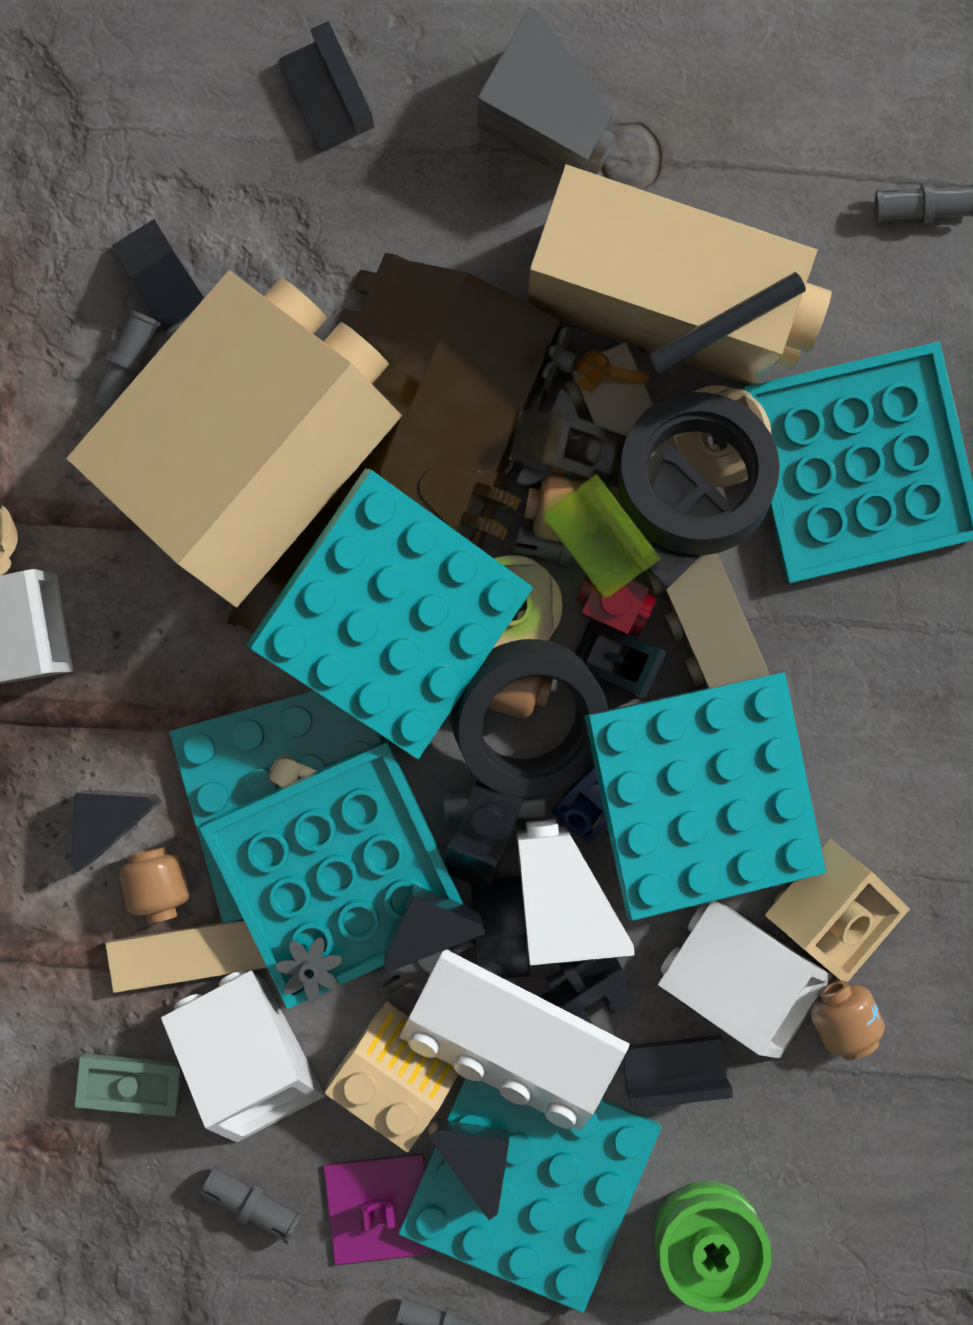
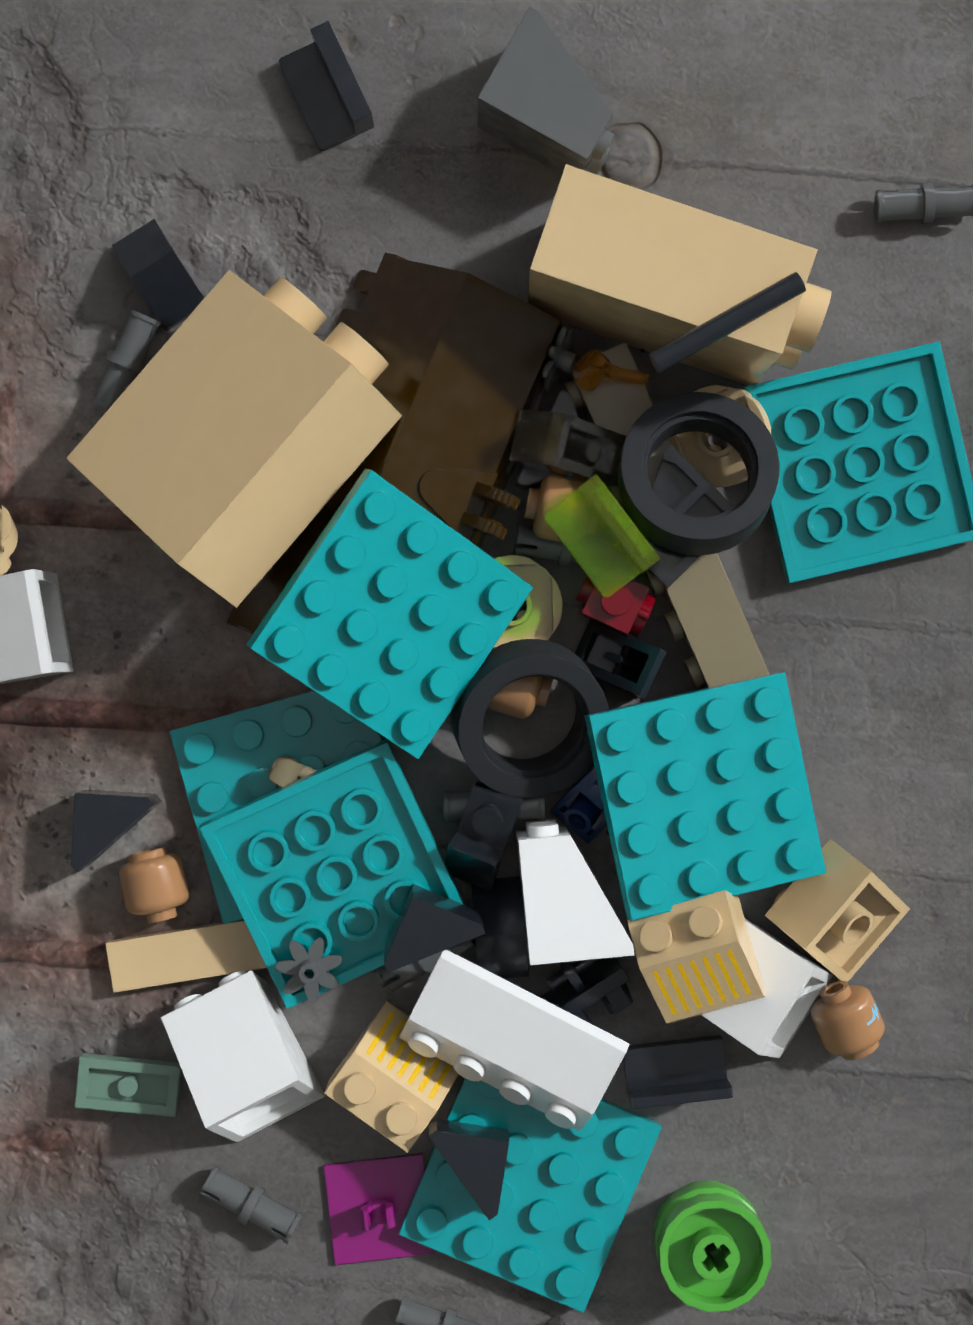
none -> tan slope [627,890,766,1024]

